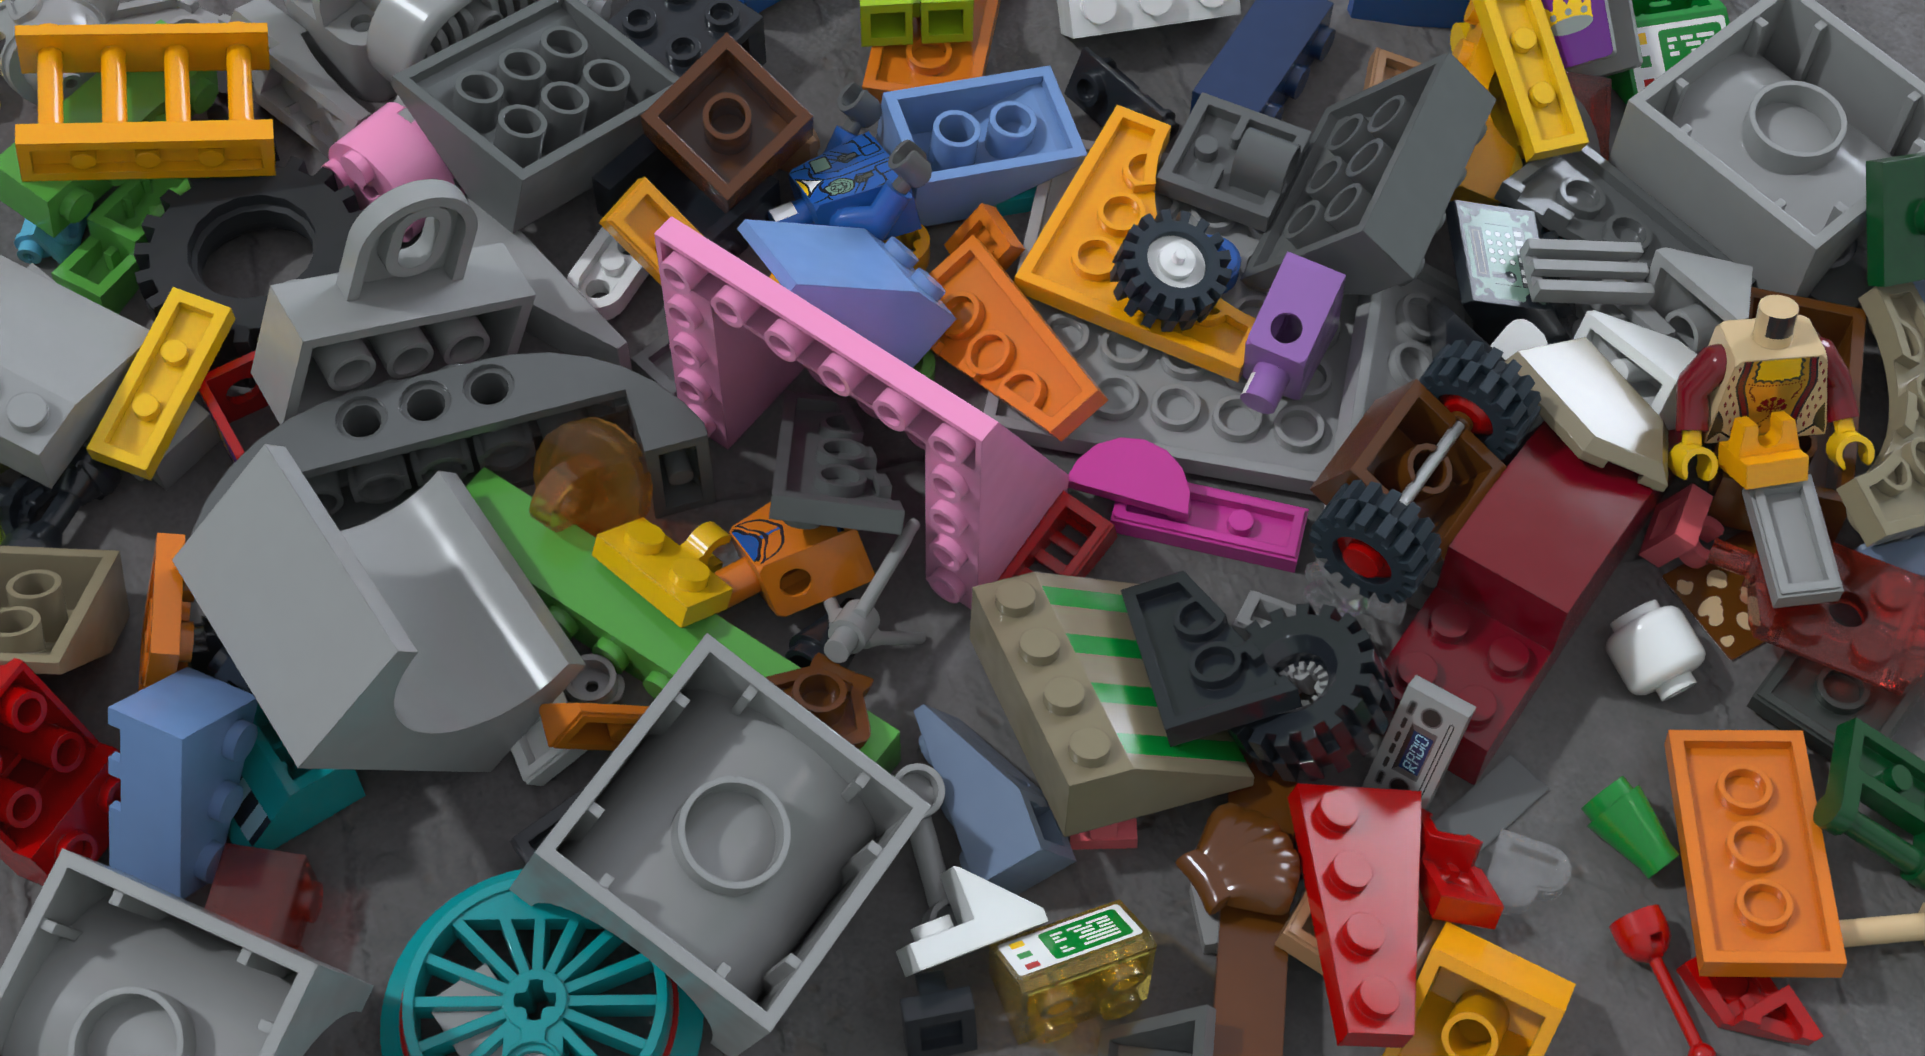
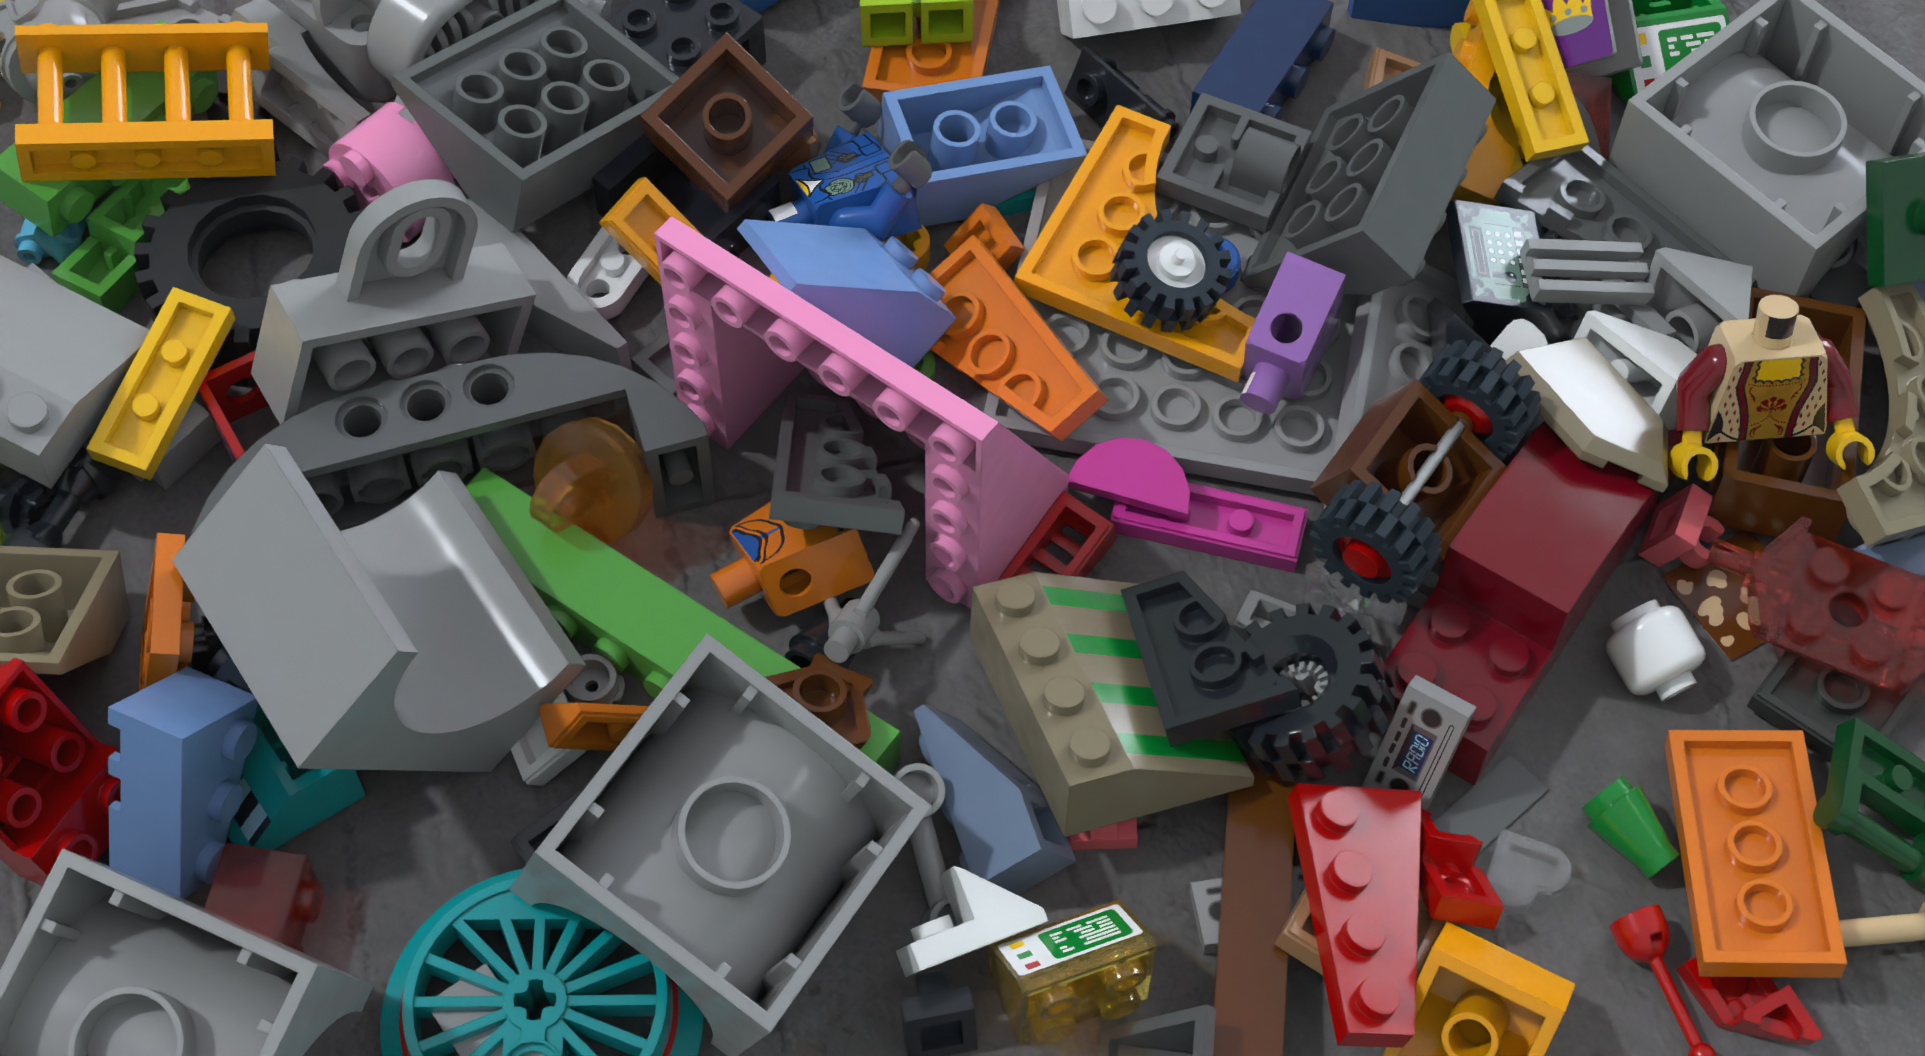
yellow plate [592,517,733,628] -> none
reddish brown animal [1175,803,1301,916] -> none
light orange tile [1718,410,1809,490] -> none
light grey tile [1742,474,1844,608] -> none

